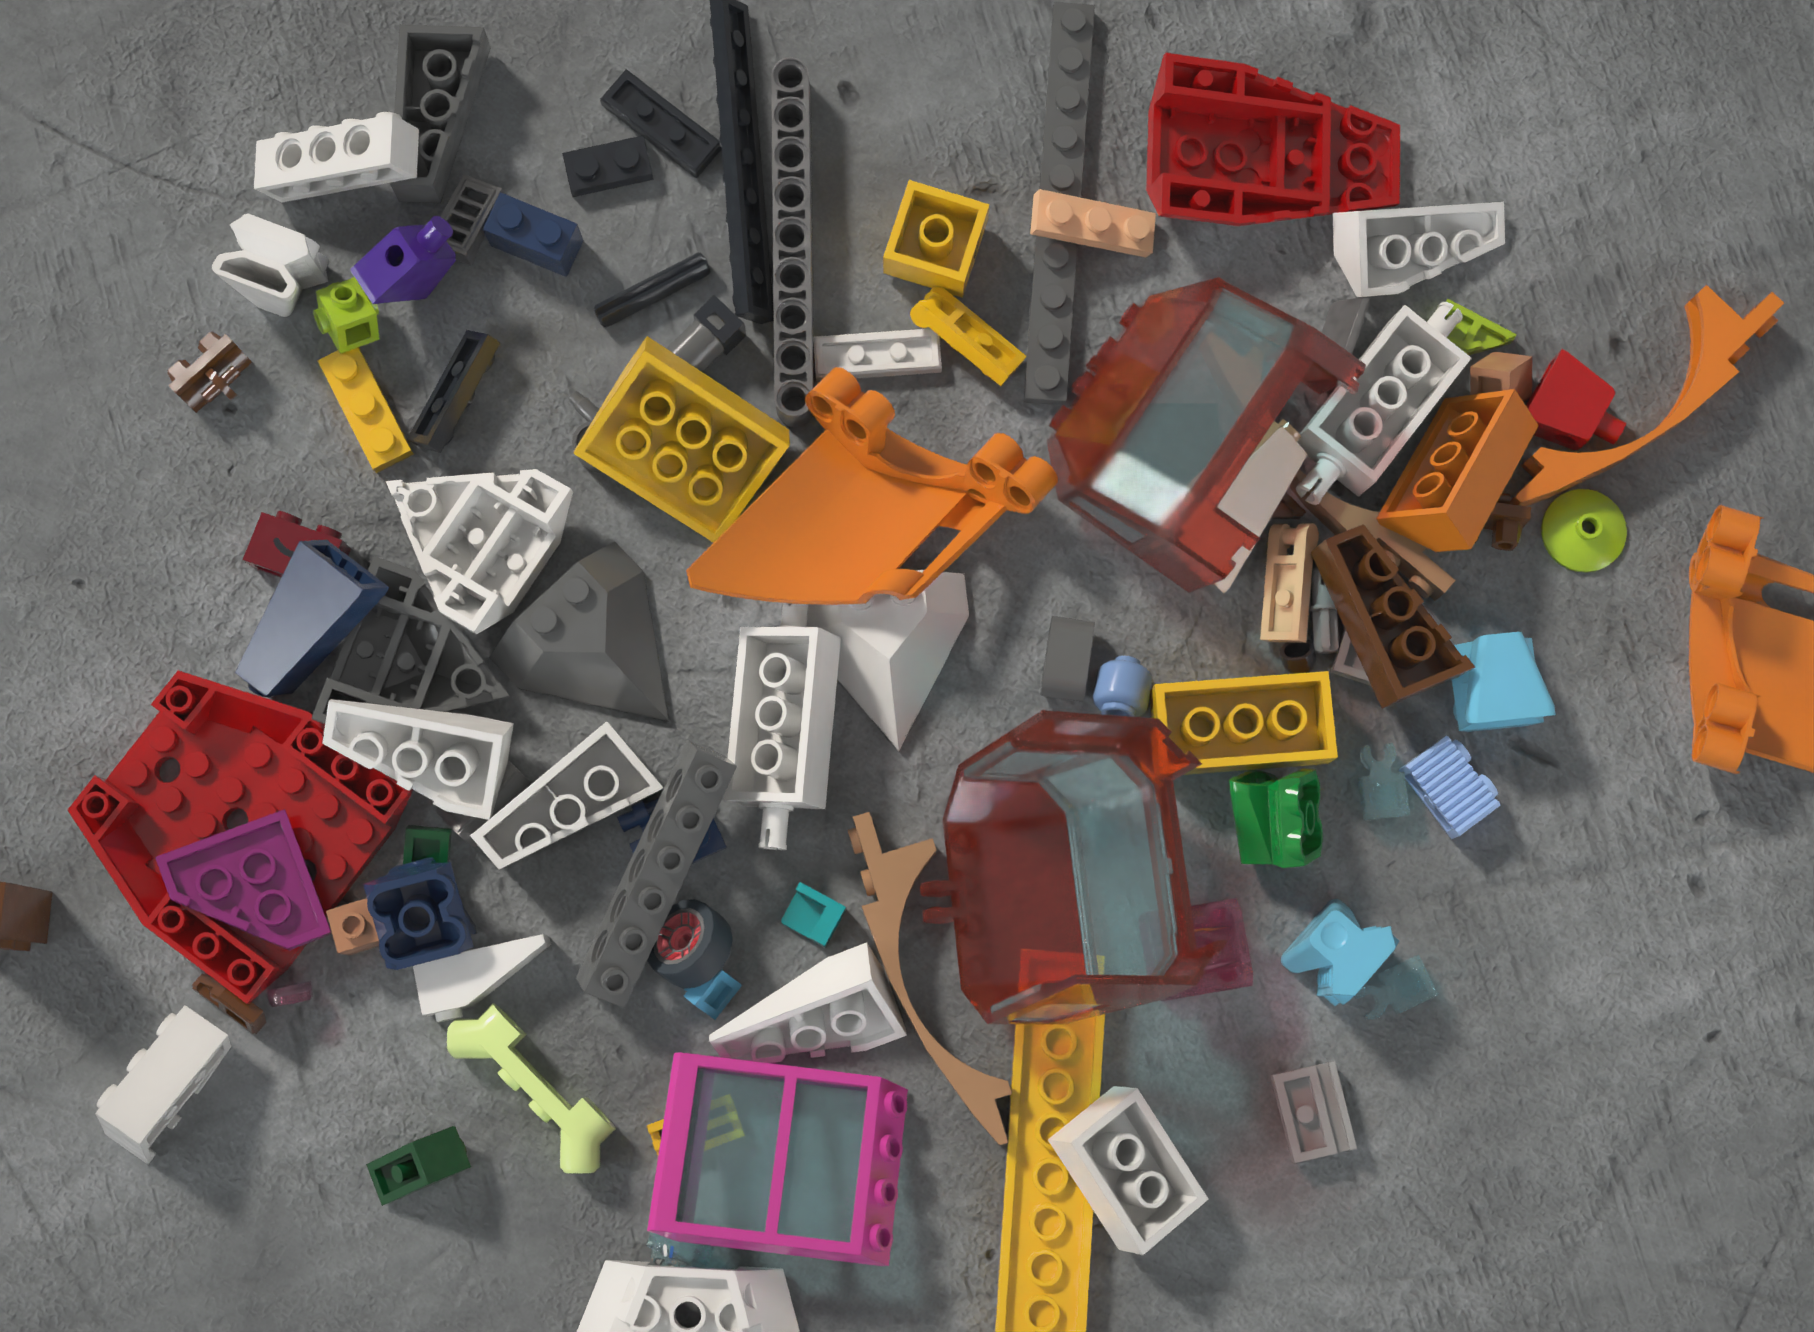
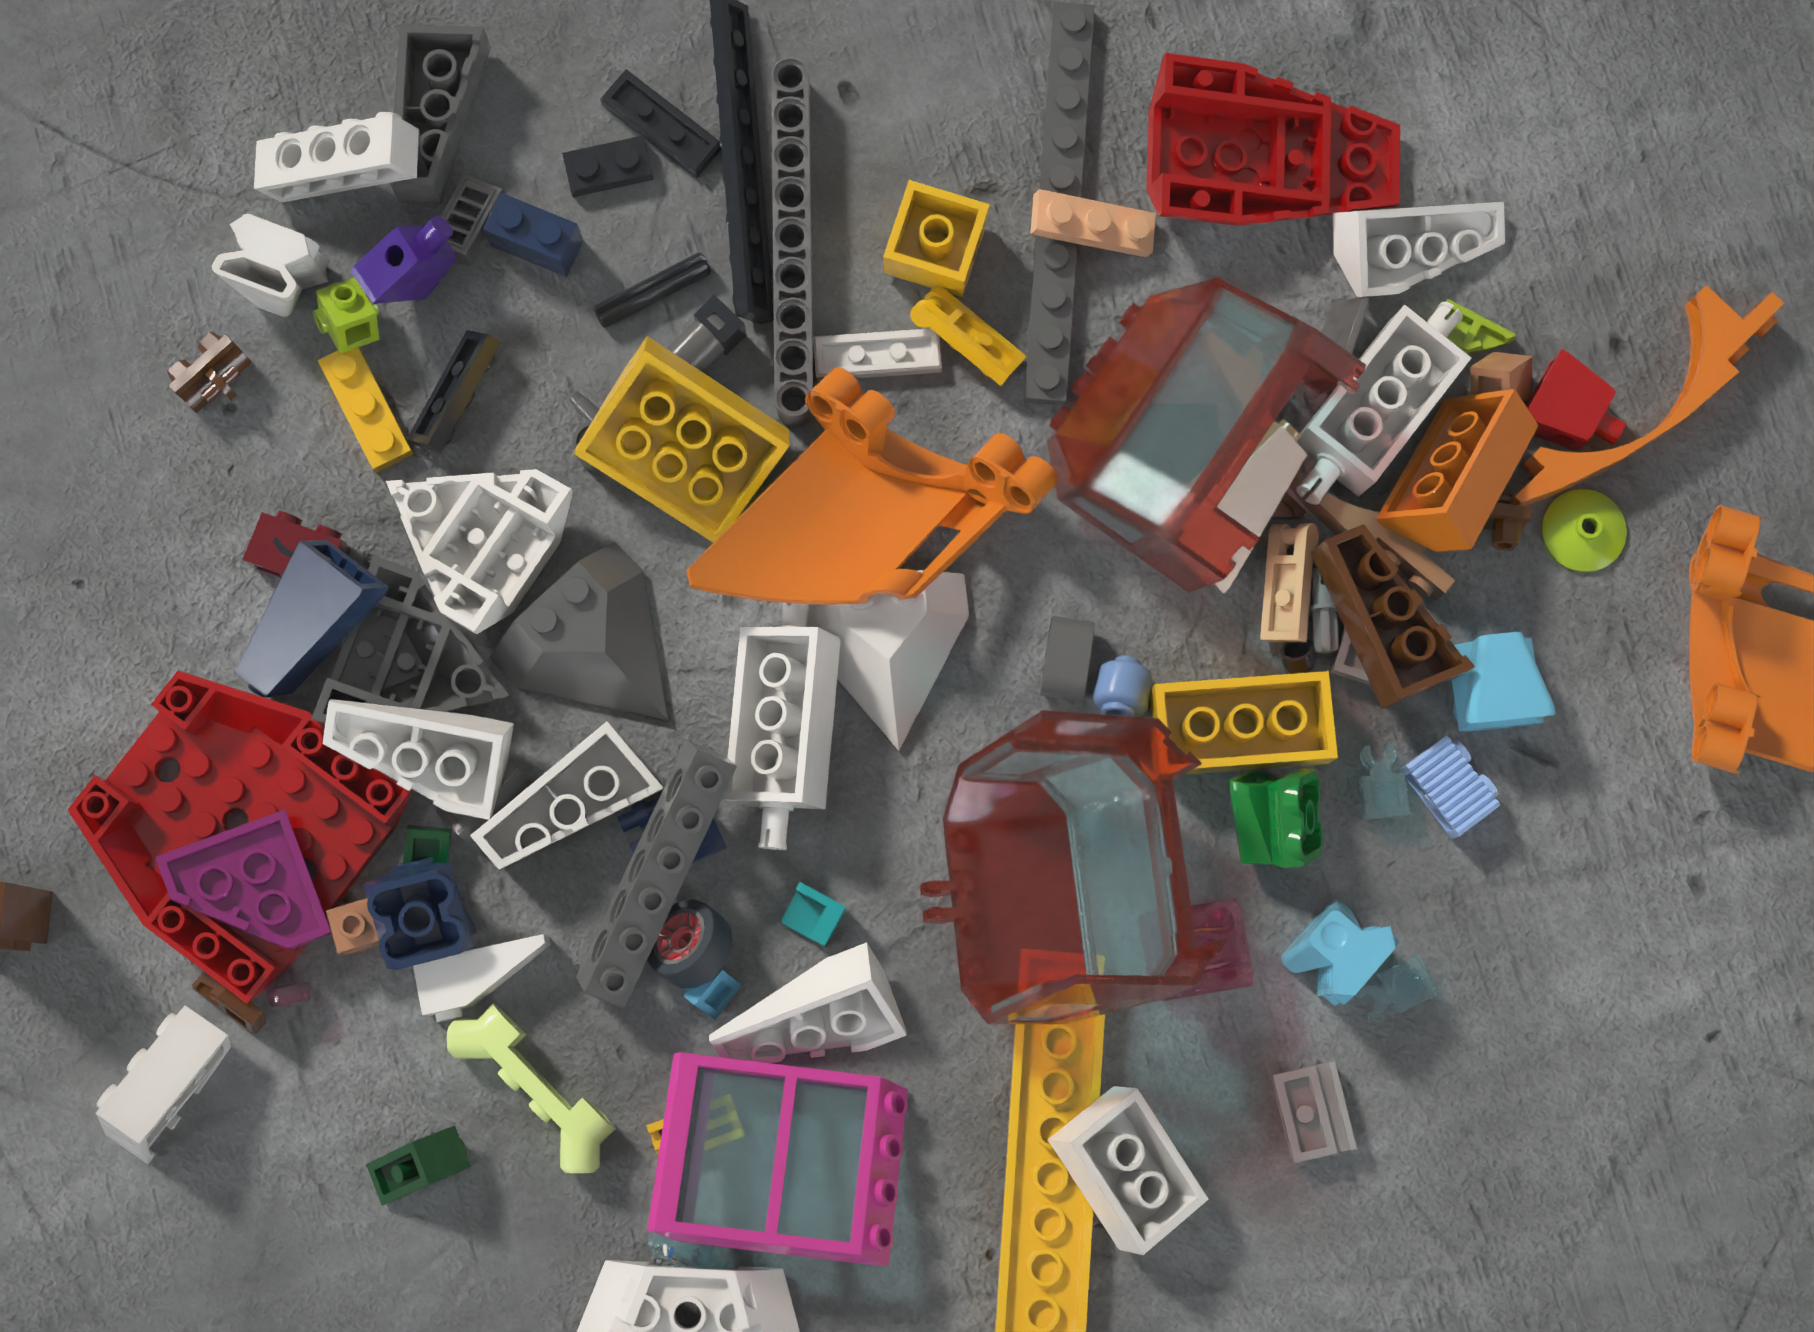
medium nougat slope [847,812,1012,1145] -> none

